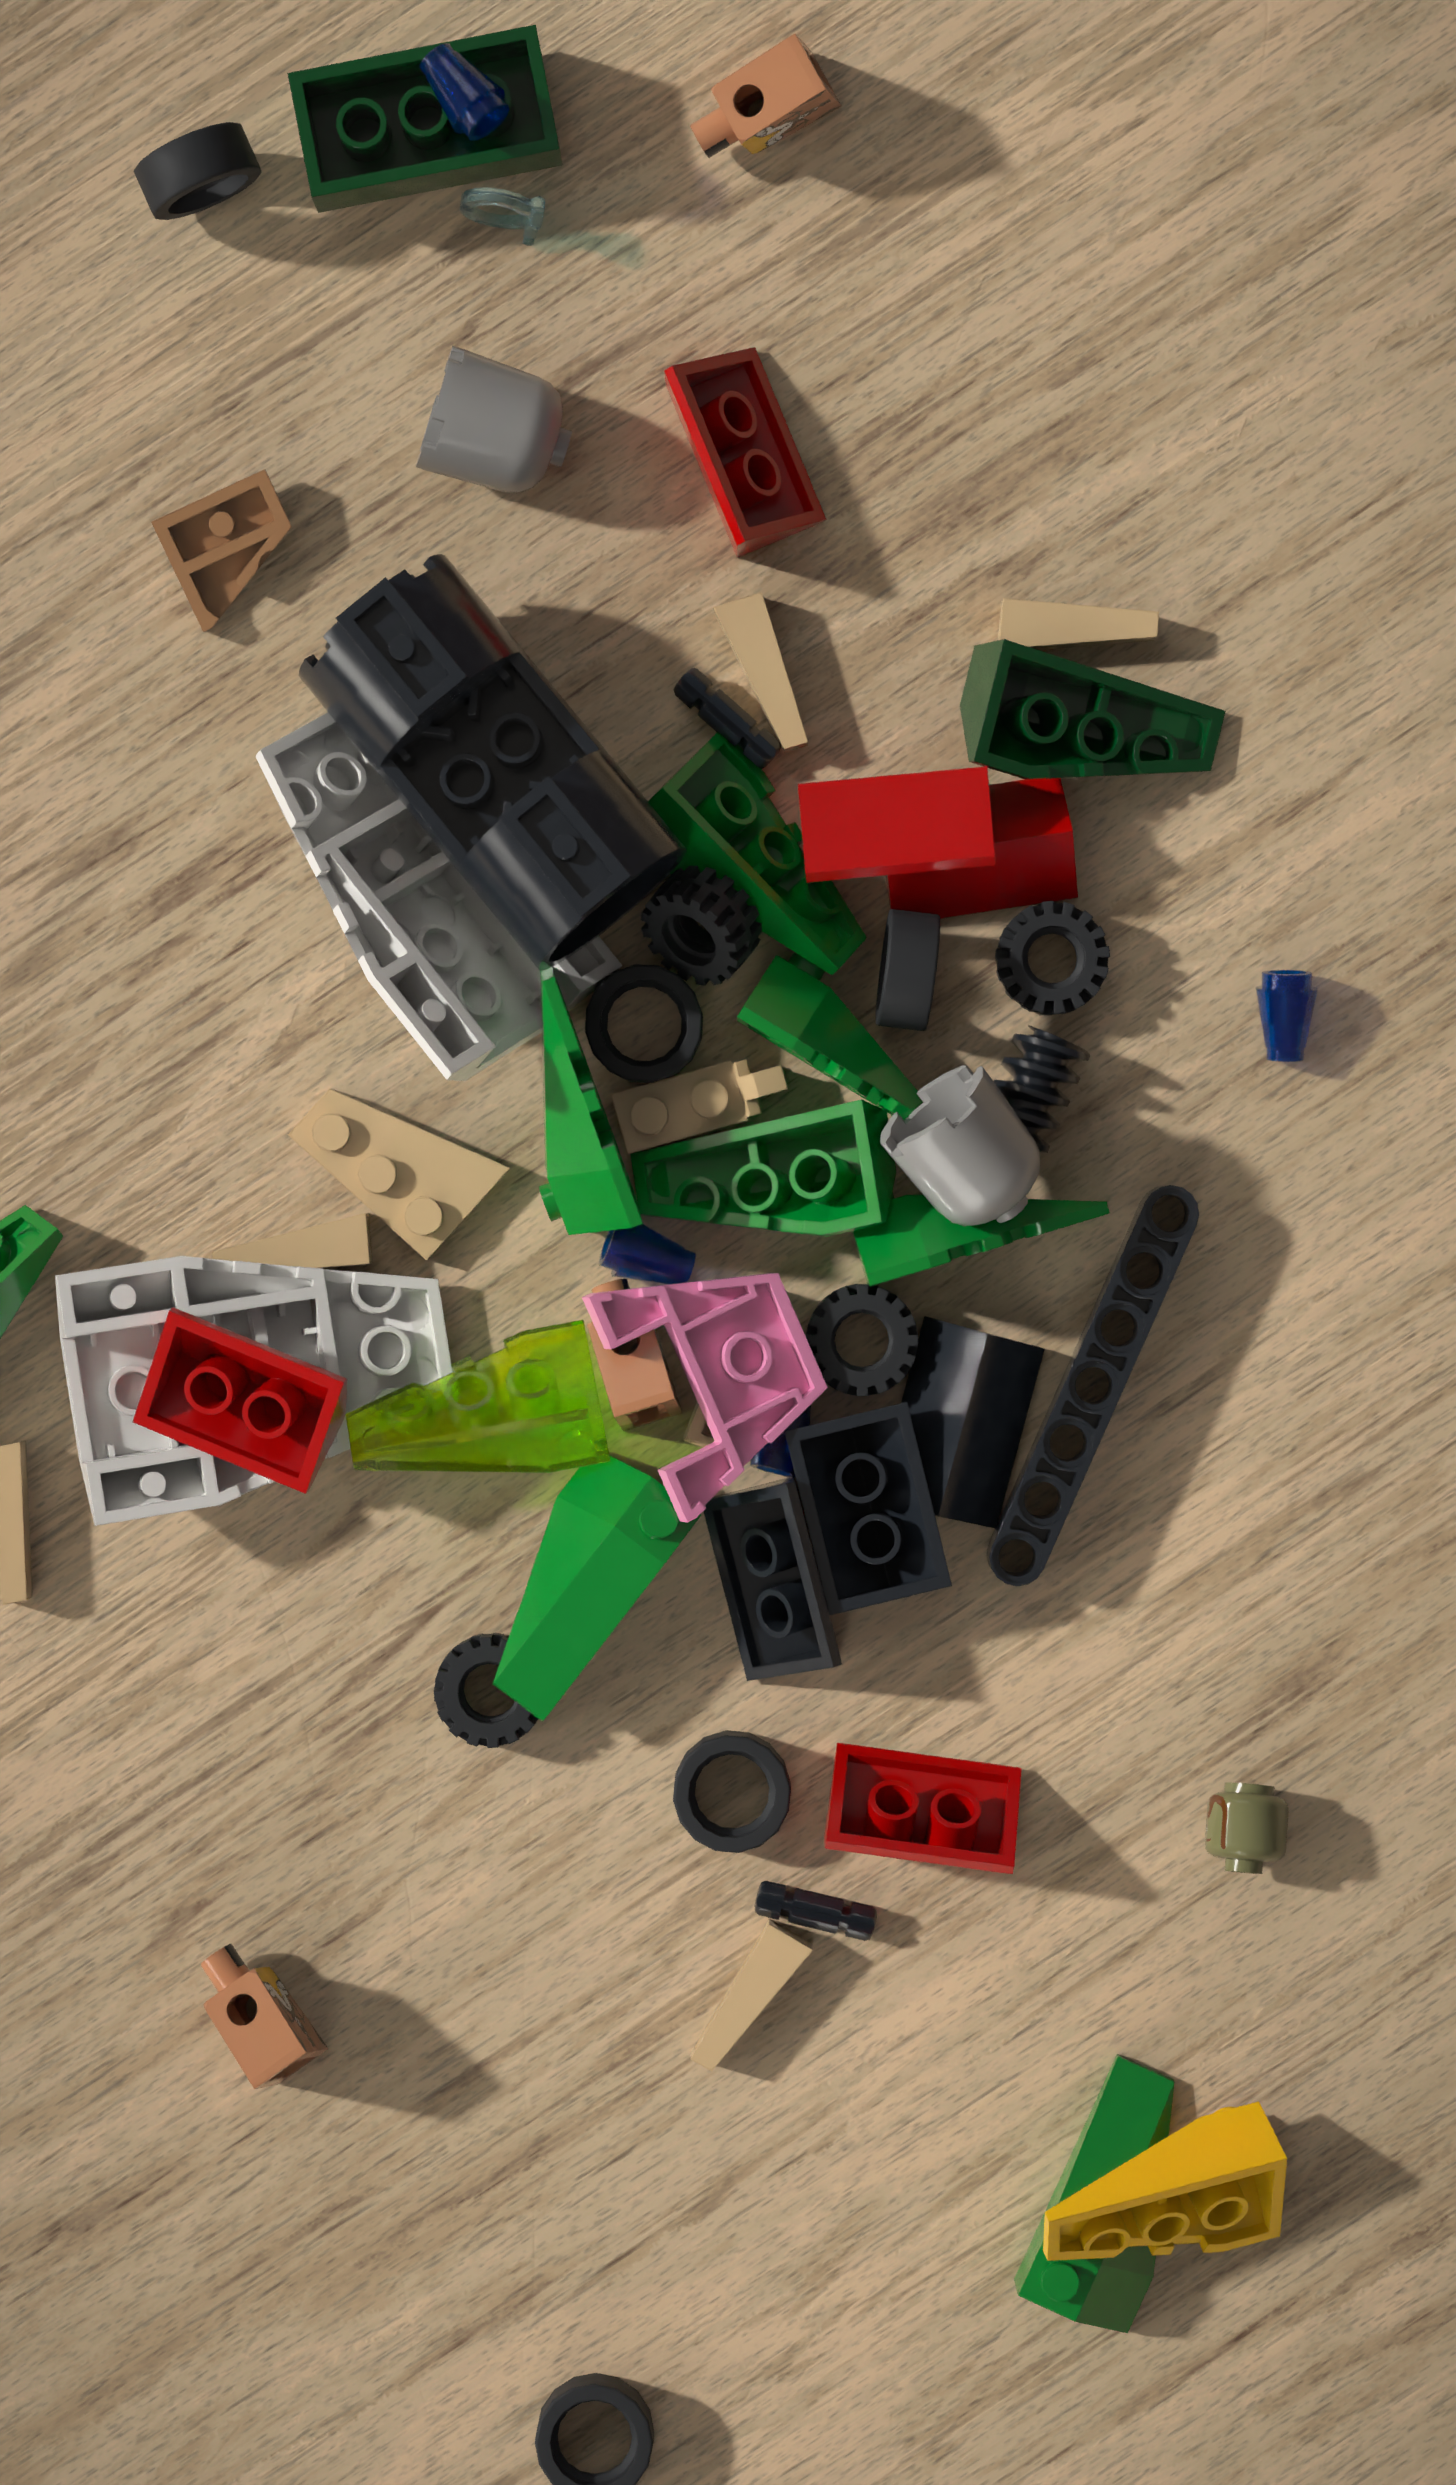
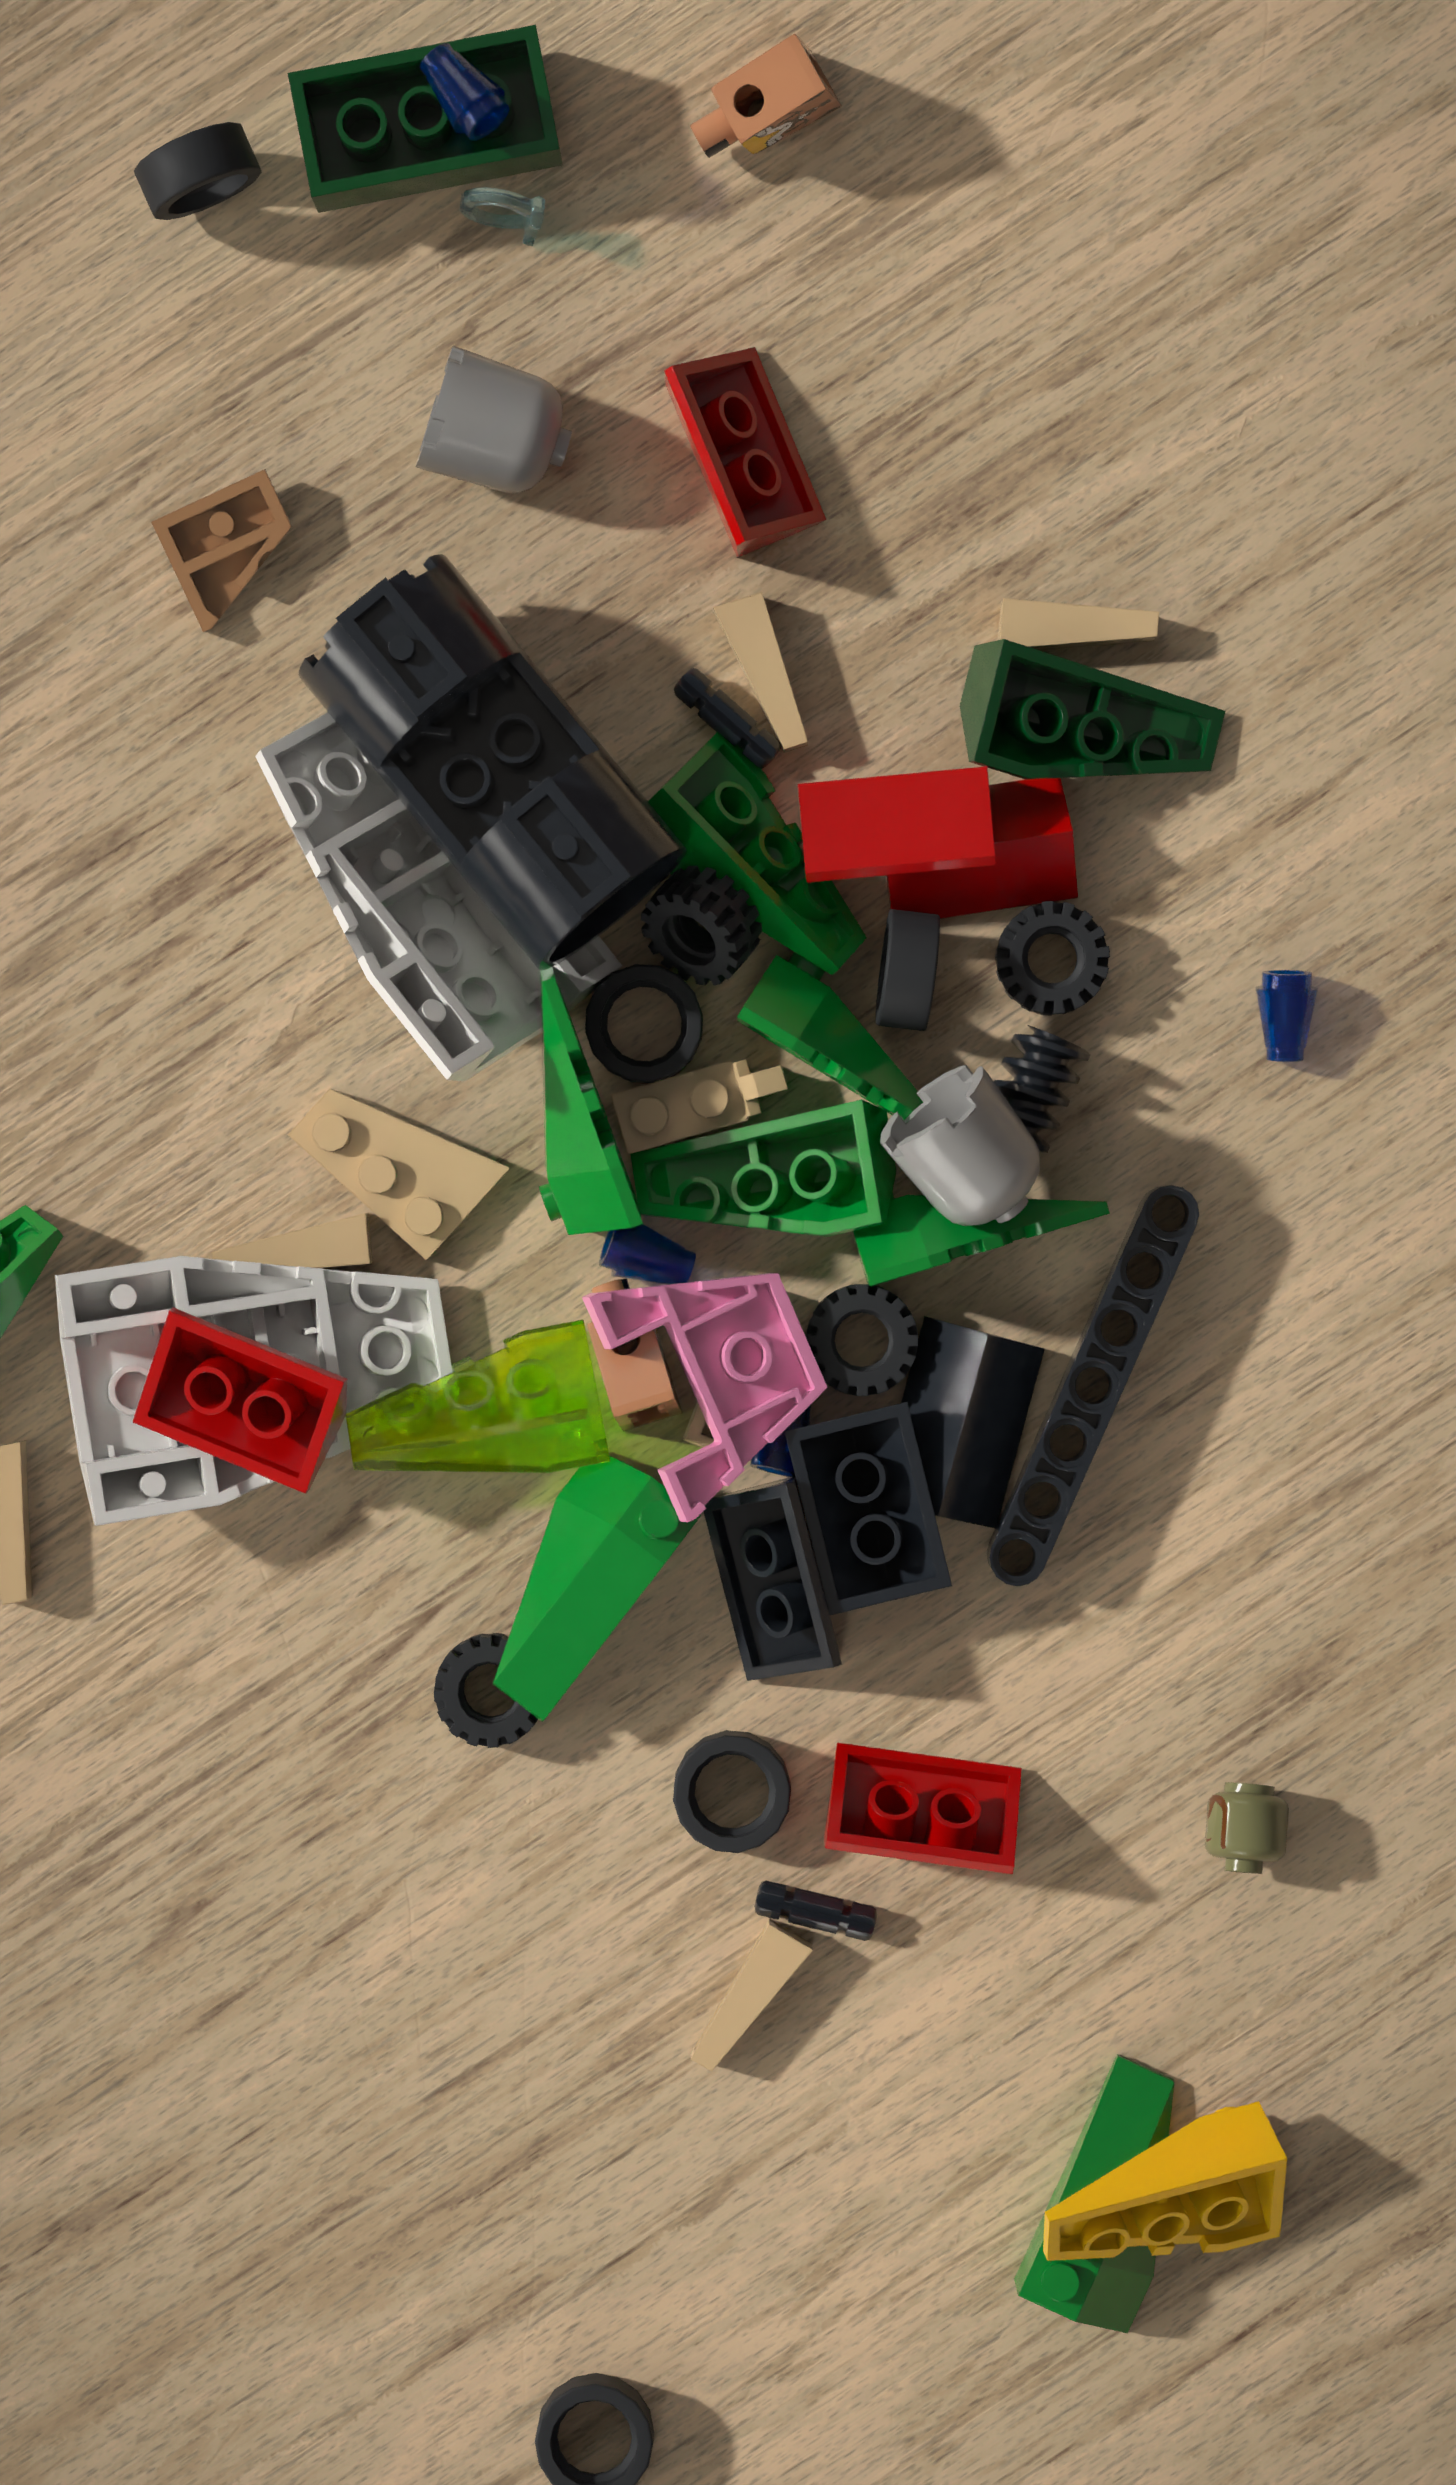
nougat torso [200,1943,329,2089] -> none

